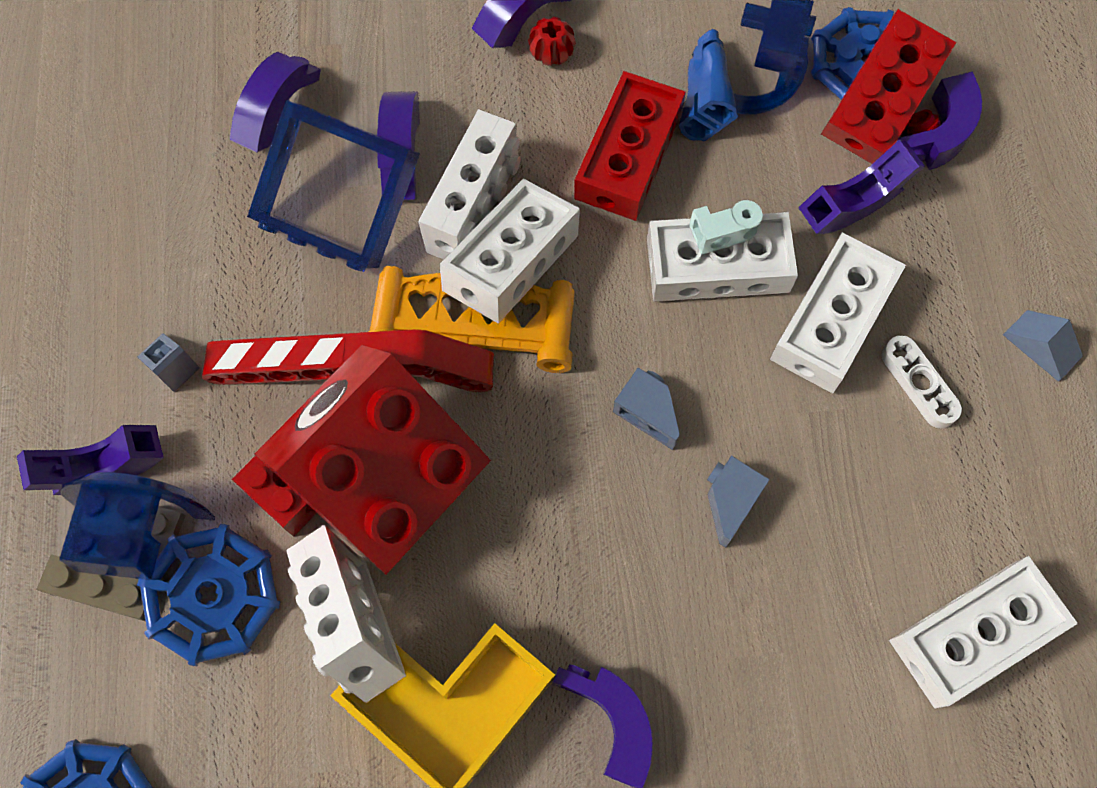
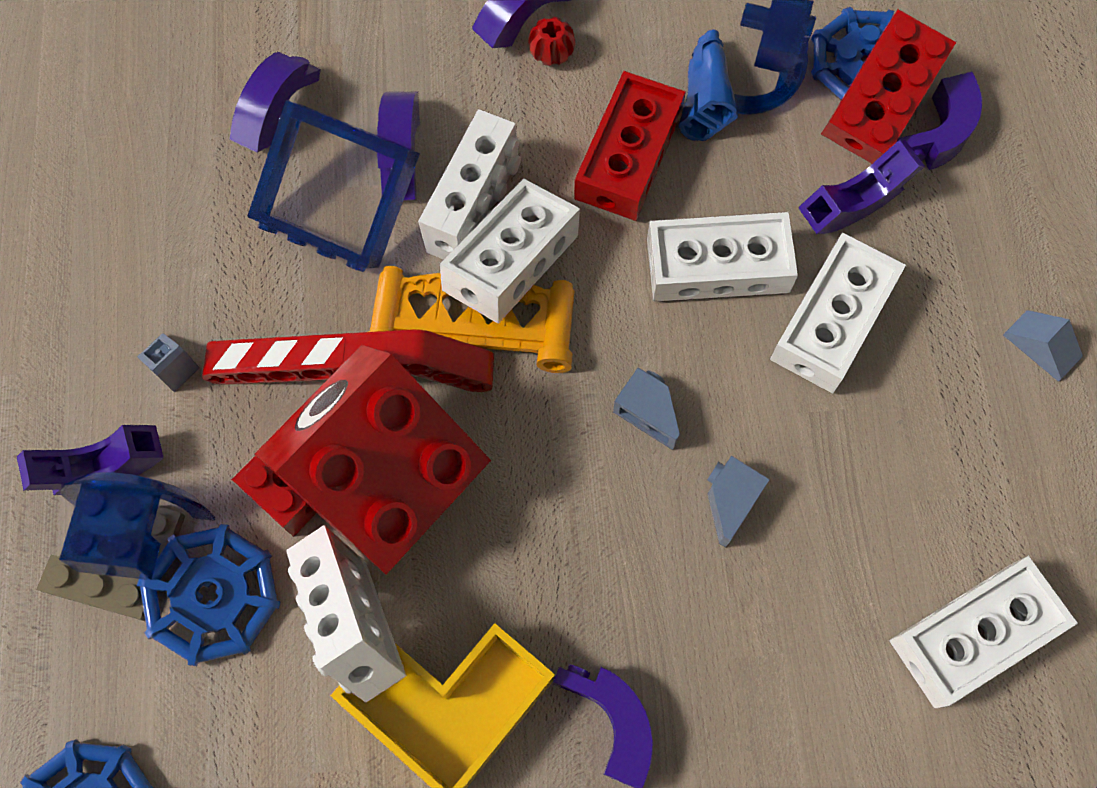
light aqua leg [689,200,763,255] -> none
white beam [882,336,962,429] -> none
red plate [906,109,940,136] -> none

